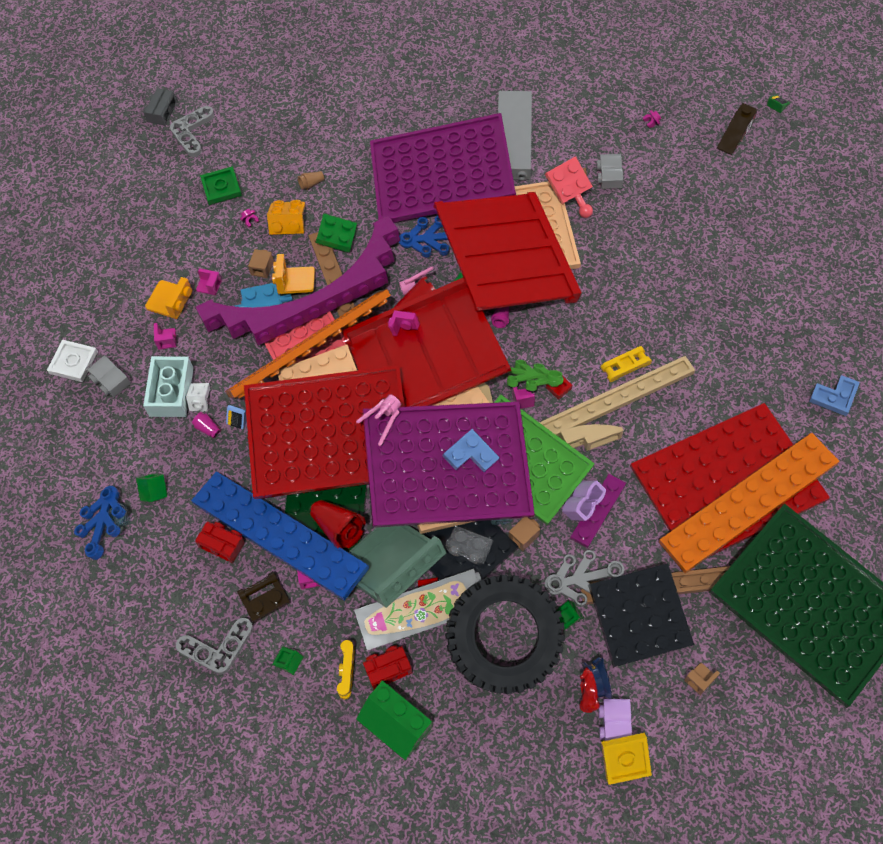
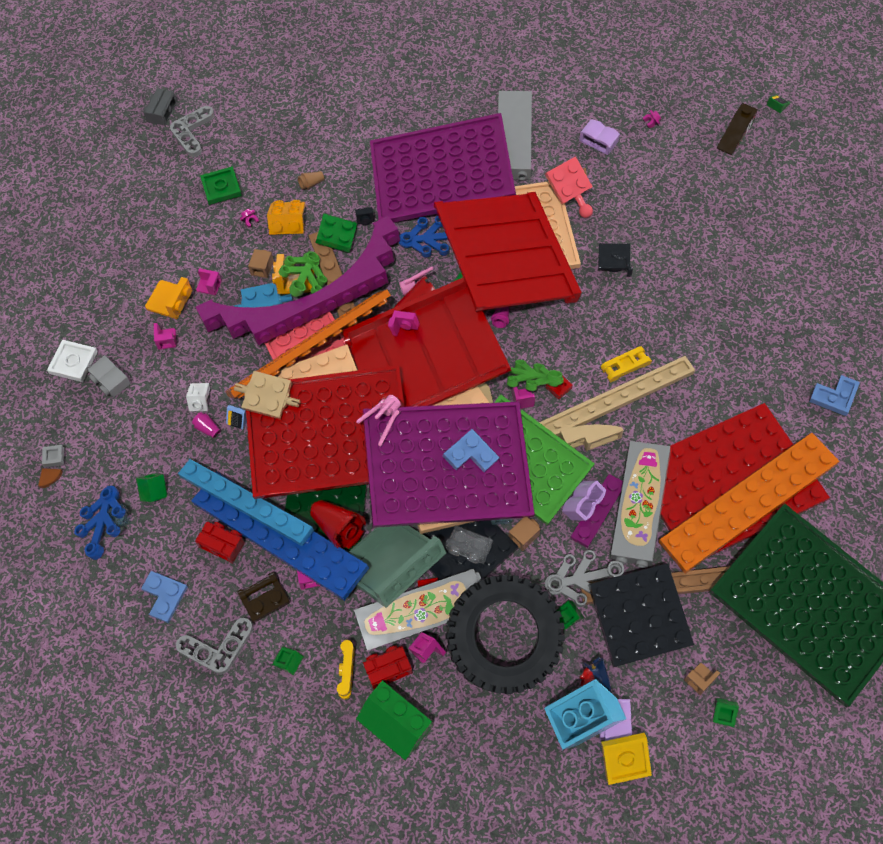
light aqua brick [143,356,193,417] -> none
light grey brick [596,154,623,189] -> none
none -> dark orange tile [38,468,63,488]
none -> light grey plate [42,445,64,468]
none -> medium blue plate [141,571,188,624]
none -> dark azure plate [178,459,314,546]
none -> tan plate [234,371,300,419]
none -> bright green plant [279,251,327,297]
none -> black plate [355,207,374,225]
none -> dark pink panel [408,632,446,663]
none -> medium azure slope [544,679,627,750]
none -> lavender brick [579,119,620,155]
none -> black hat [598,243,633,277]
none -> brick [611,441,670,568]
none -> green slope [713,698,739,727]

